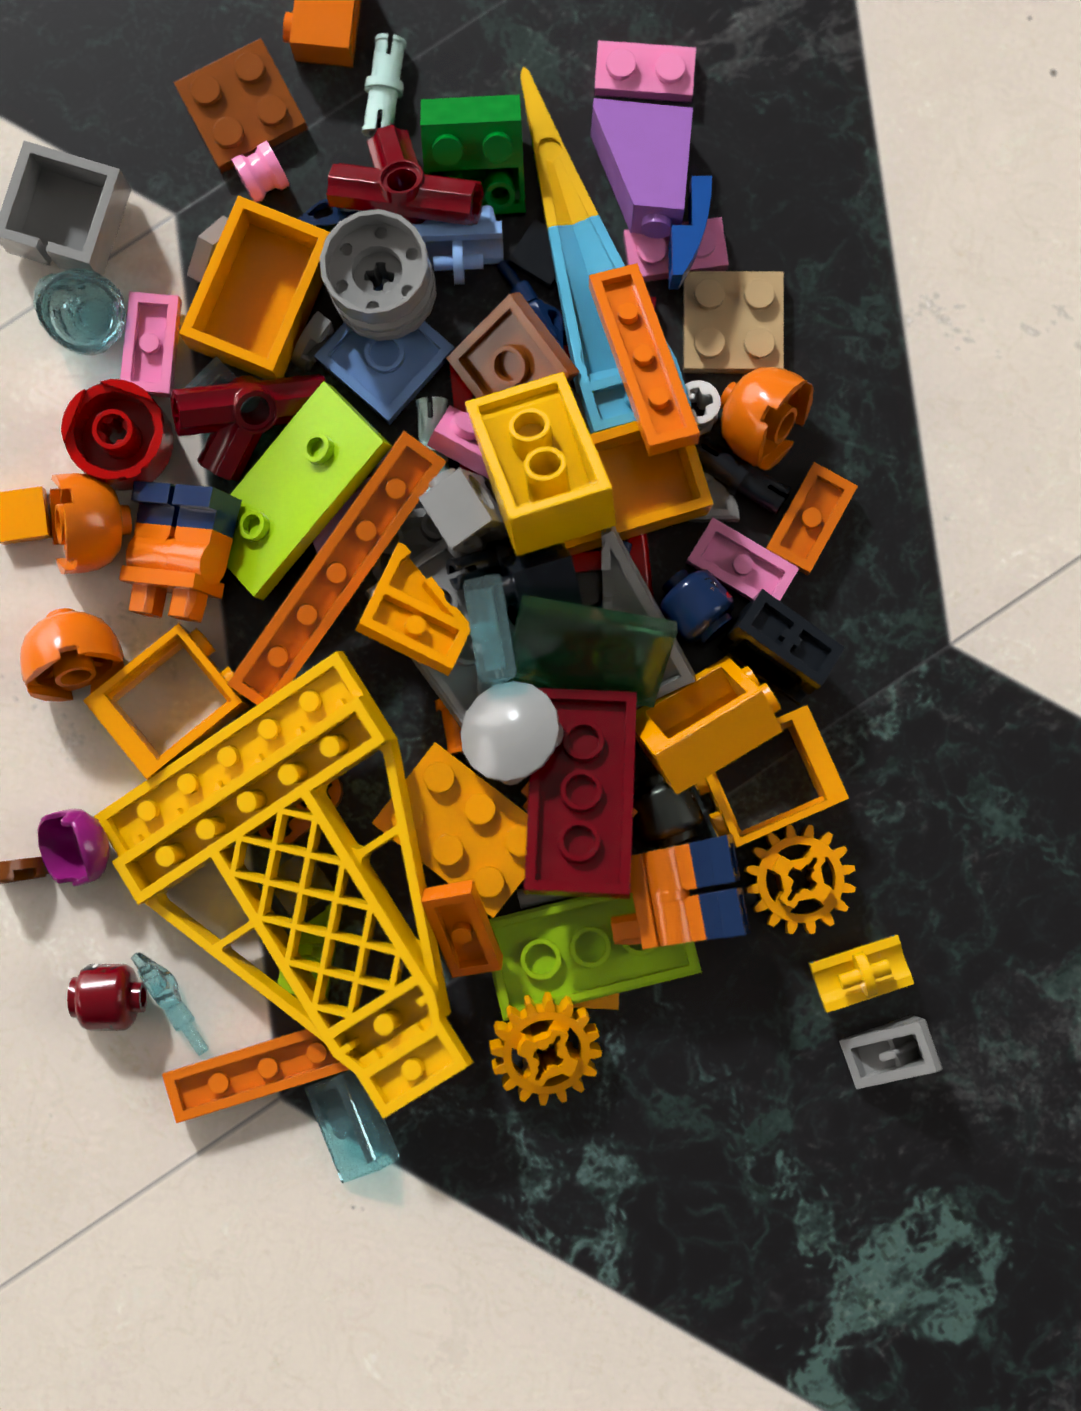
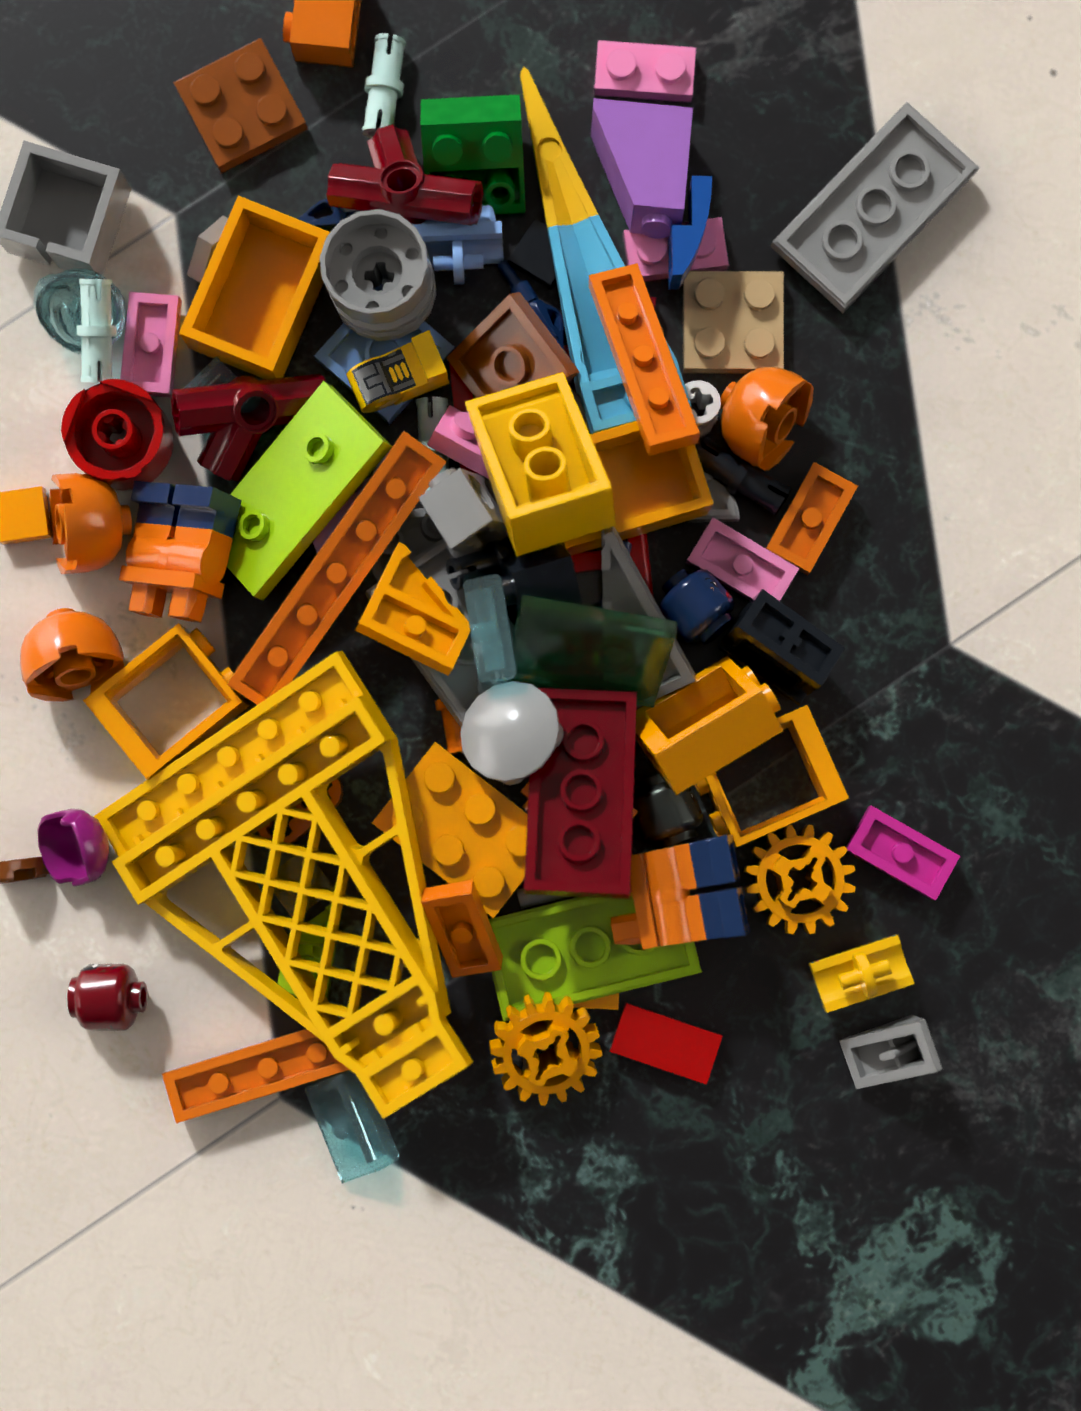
clear light blue hand [131,952,209,1056] -> none
bright pink wheel [231,141,290,203] -> none
light grey tile [291,311,335,372] -> none
none -> light aqua pin [76,279,117,383]
none -> yellow leg [346,330,449,413]
none -> red tile [609,1002,723,1085]
none -> light grey plate [771,102,979,313]
none -> dark pink plate [846,805,960,900]

